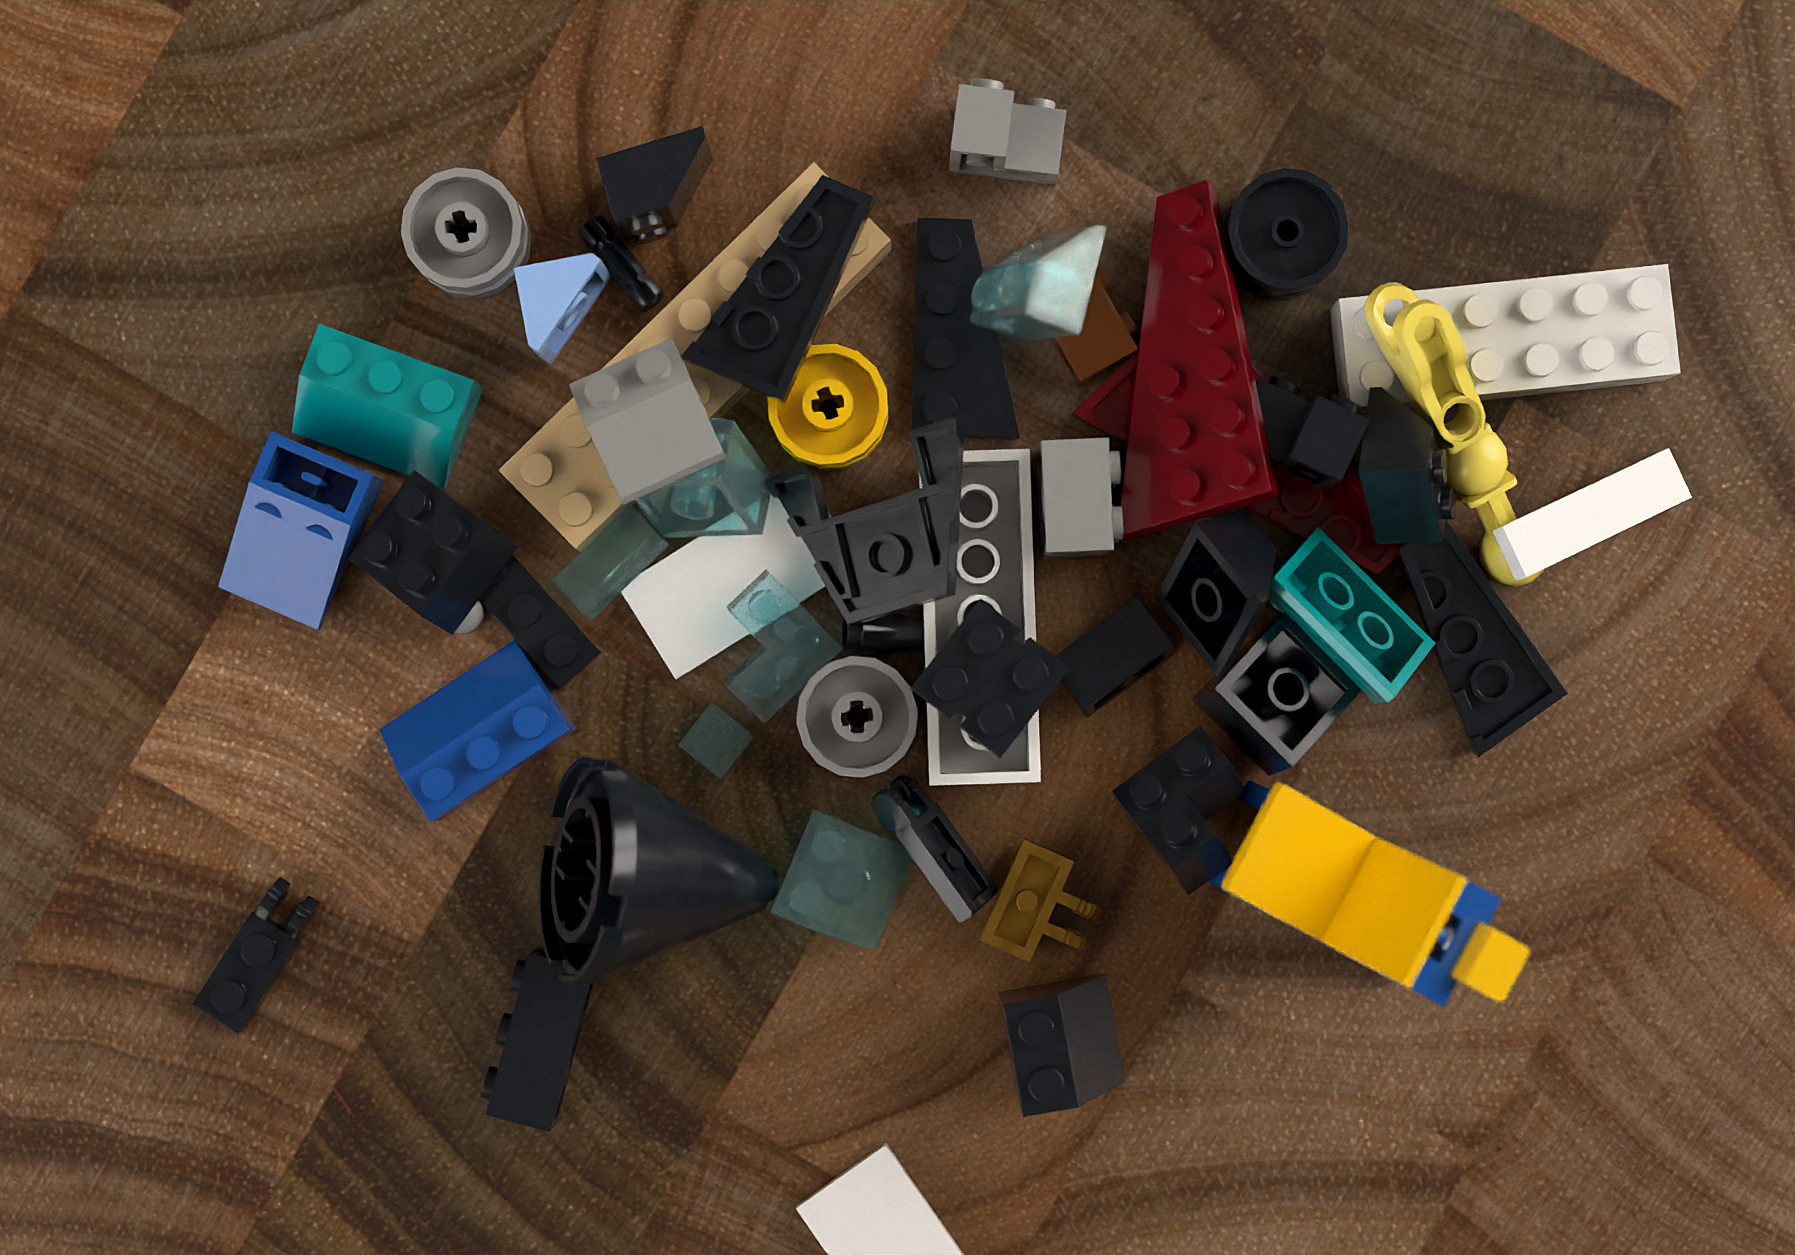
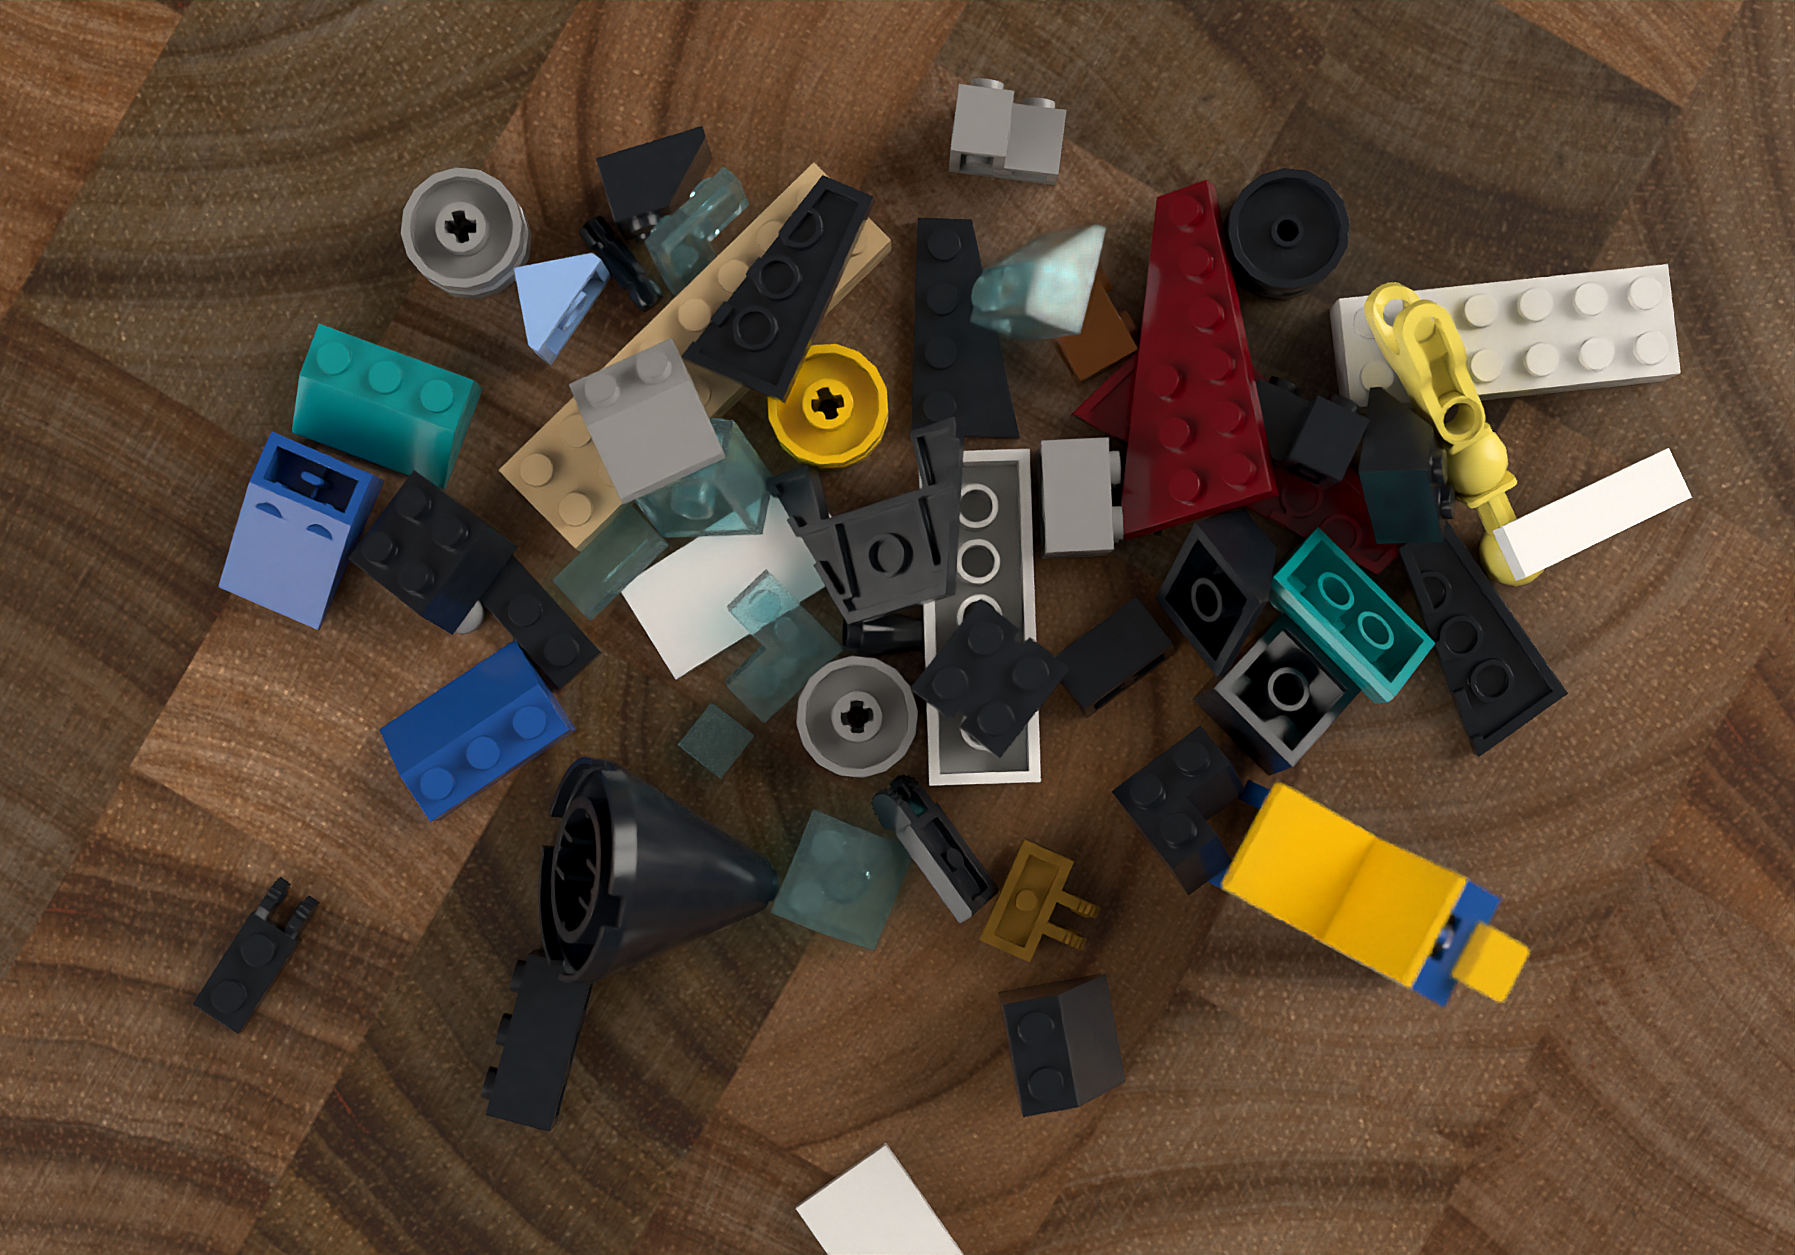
none -> clear light blue plate [644,166,750,296]

